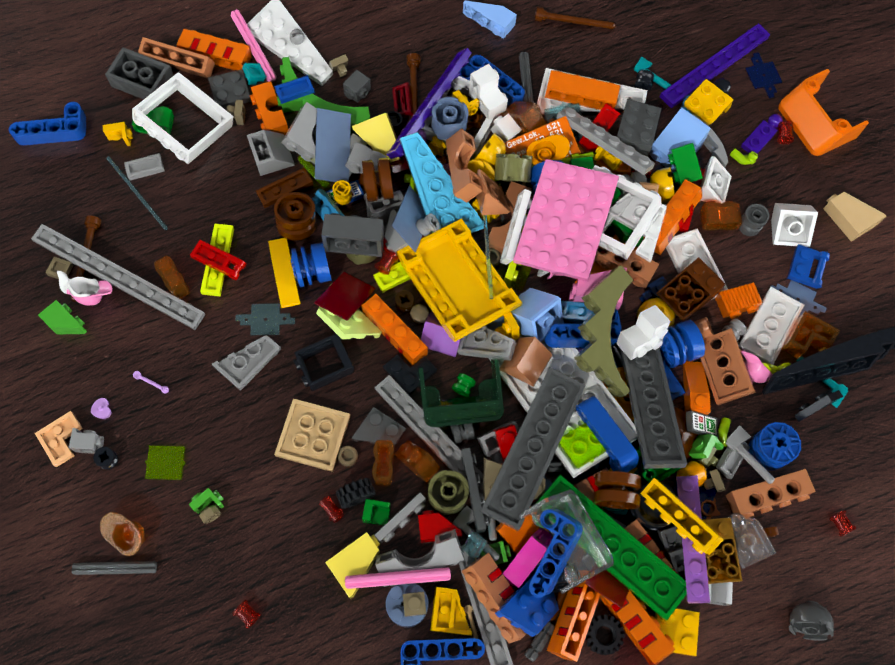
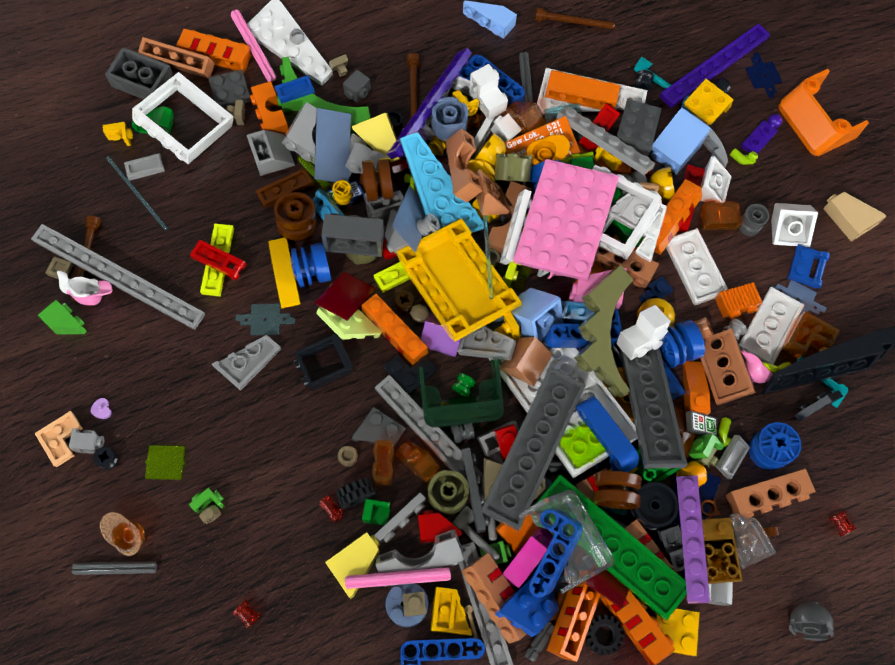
blue beam [9,102,86,145] -> none
lavender hinge [133,371,169,393] -> none
clear orange brick [154,255,190,299] -> none
teal tile [242,63,266,85] -> none
tan plate [274,399,350,472] -> none
clear red bush [375,250,399,275] -> none
dark red tile [392,82,414,118] -> none
clear light blue tile [462,531,487,560] -> none
yellow brick [640,478,724,555] -> none
reddish brown slope [656,257,726,321] -> none
green brick [667,143,703,185] -> none
dark tan tile [703,469,726,493] -> none
light grey piece [726,425,775,484] -> none
clear red bush [777,121,794,144] -> none

